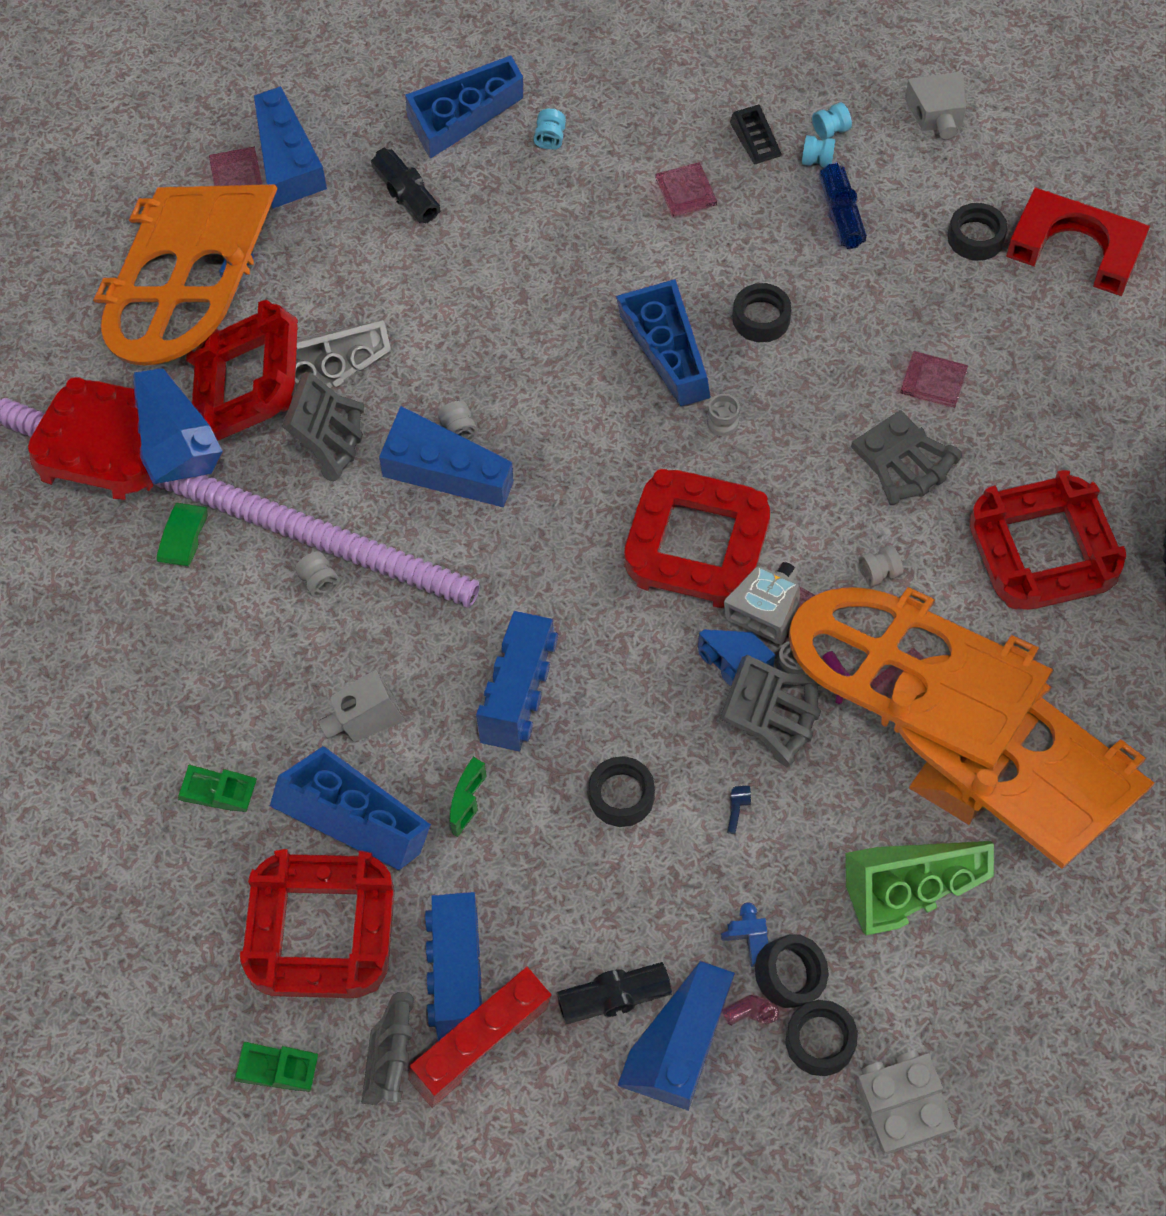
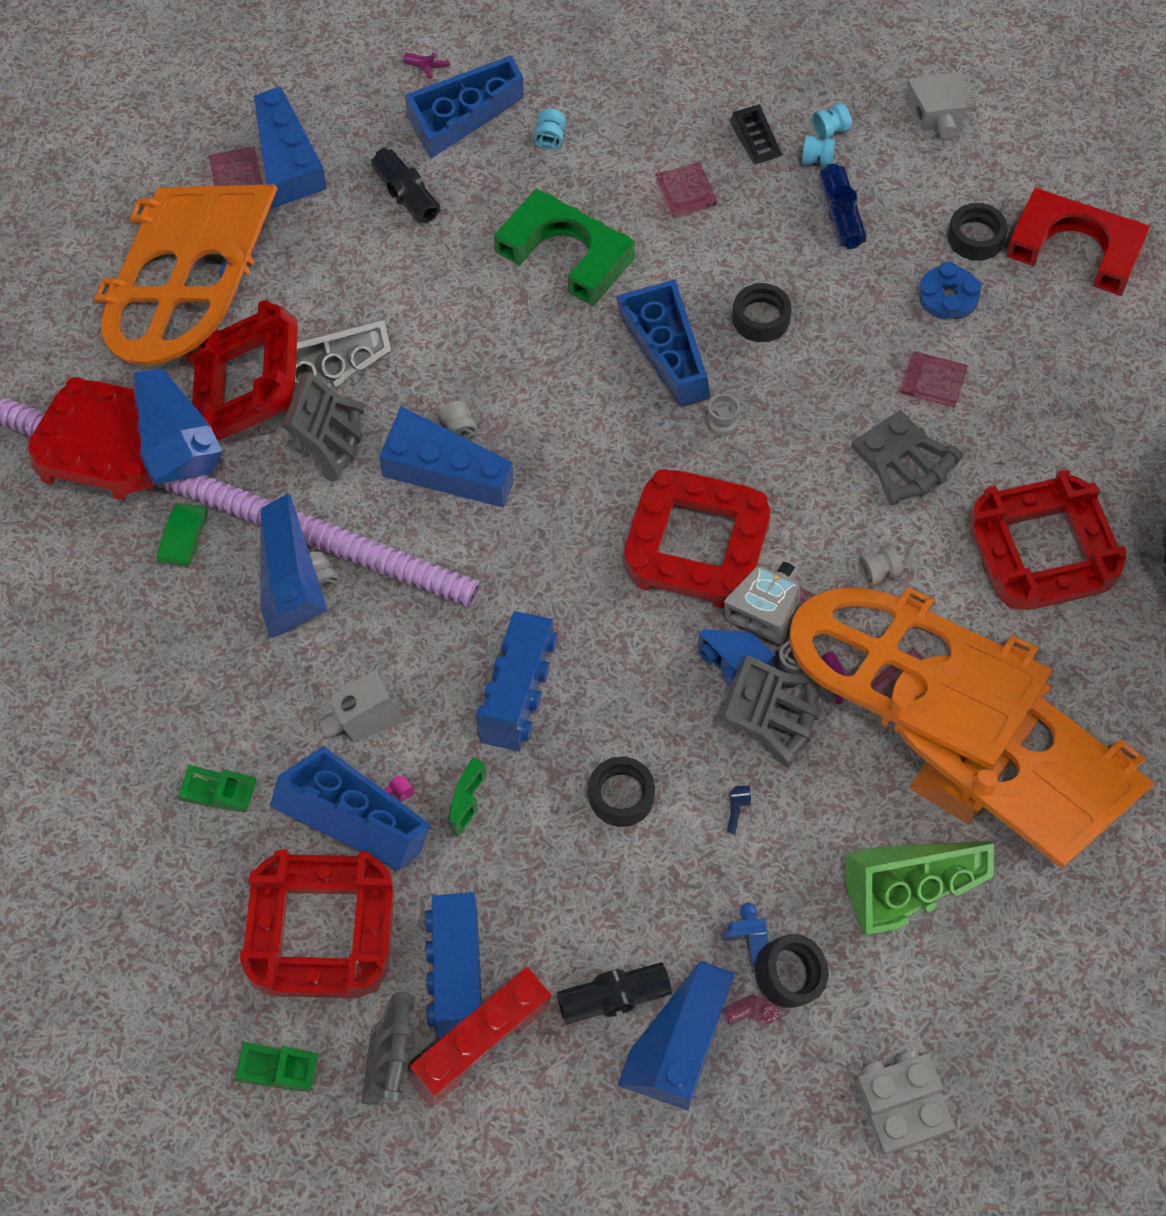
black tyre [785,1000,858,1076] -> none
none -> blue wedge [260,494,328,638]
none -> dark pink hand [384,776,415,801]
none -> magenta bar [403,52,450,79]
none -> green arch [494,188,635,307]
none -> blue plate [919,261,982,320]

